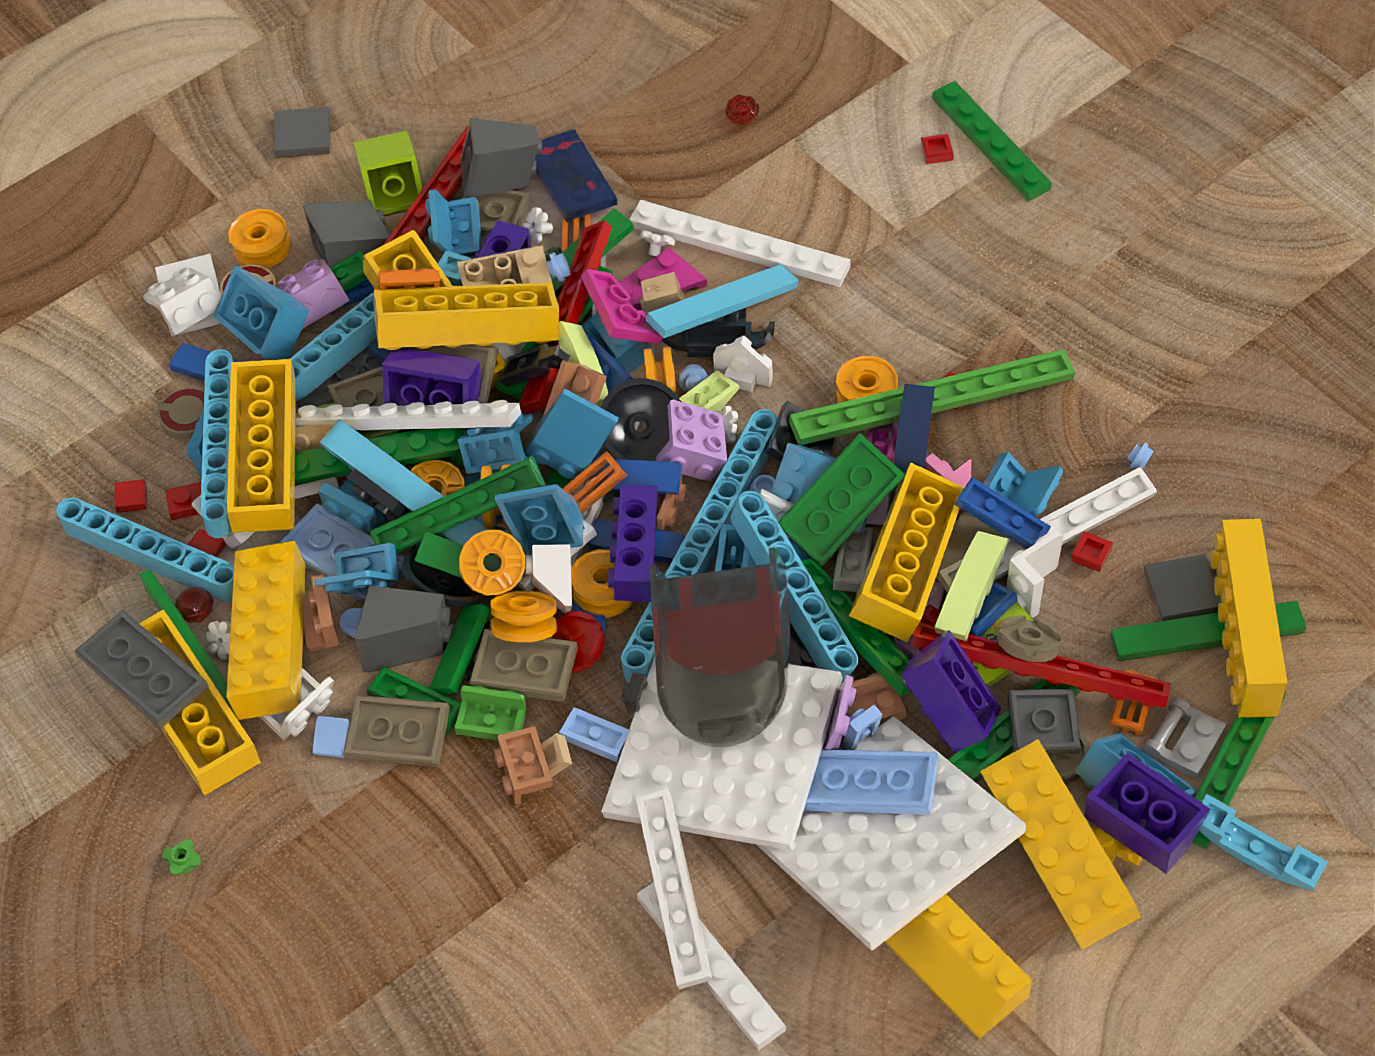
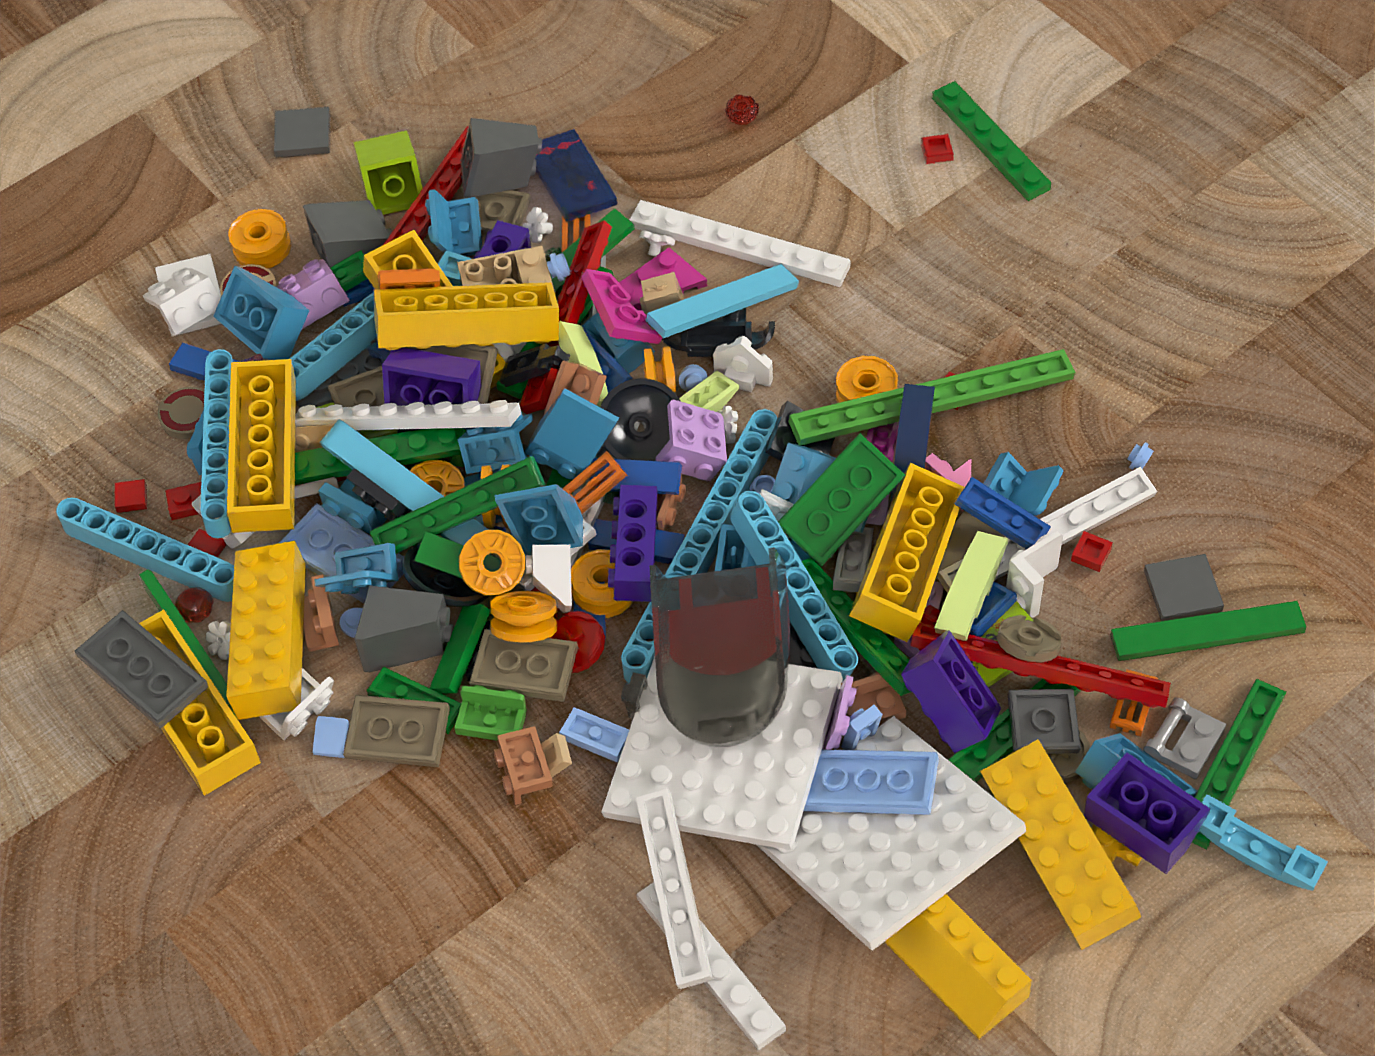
bright green plate [163,839,201,875] -> none
yellow brick [1210,519,1288,718] -> none

